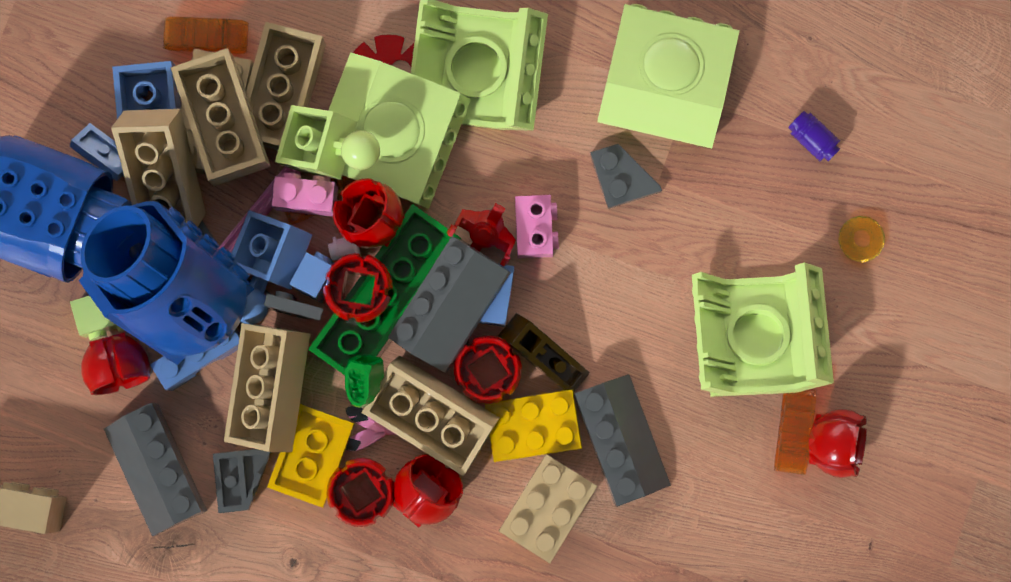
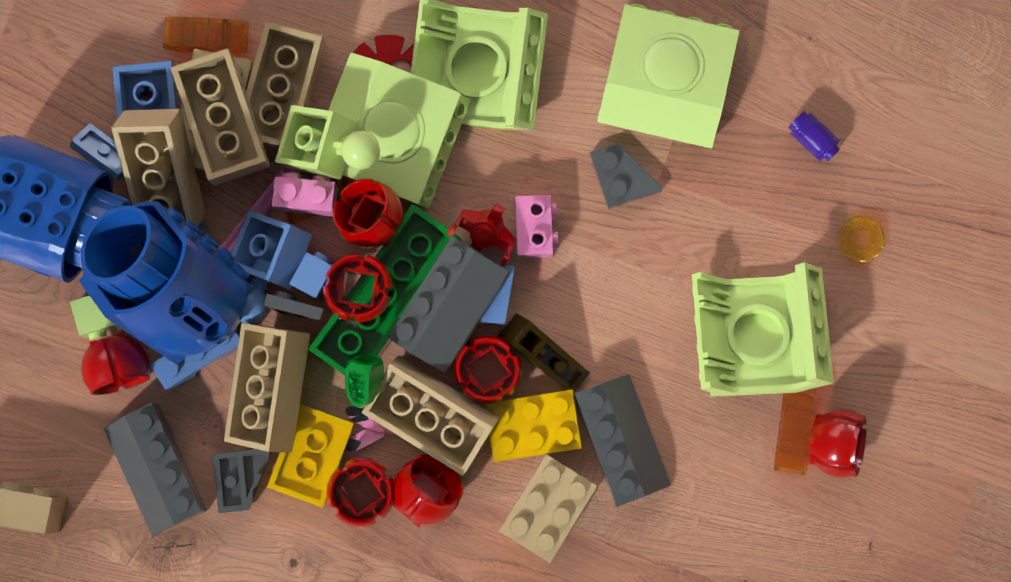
white brick [328,237,361,261] -> none

